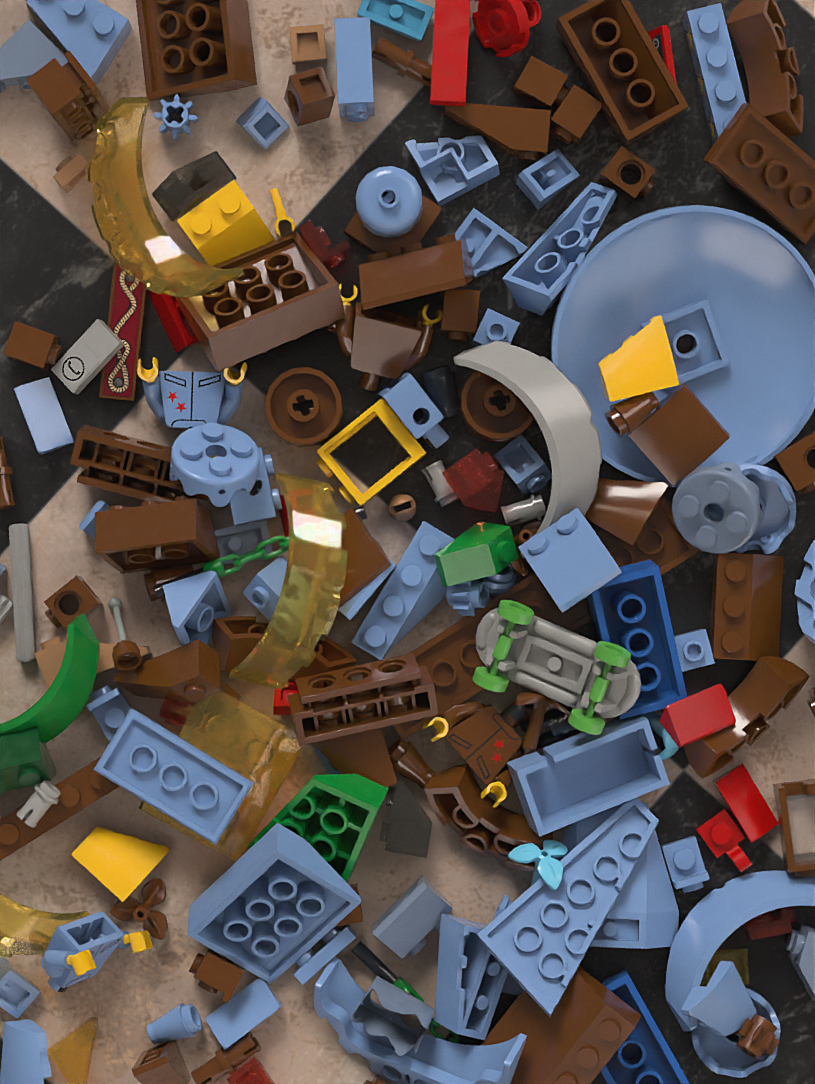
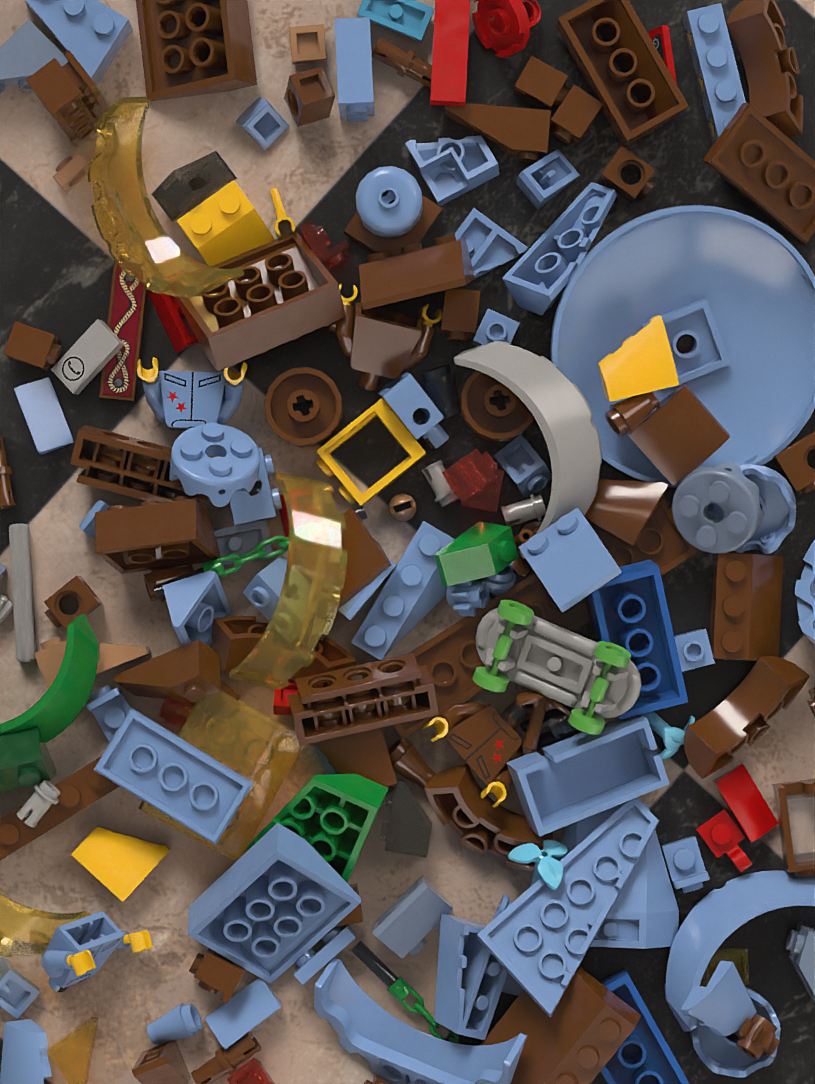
reddish brown hinge [108,597,142,671] -> none
reddish brown plant [110,878,168,940] -> none
medium blue gear [154,94,199,141] -> none
sand blue piece [352,976,435,1057] -> none
red slope [659,683,736,748] -> none
clear red bracket [744,906,796,940] -> none

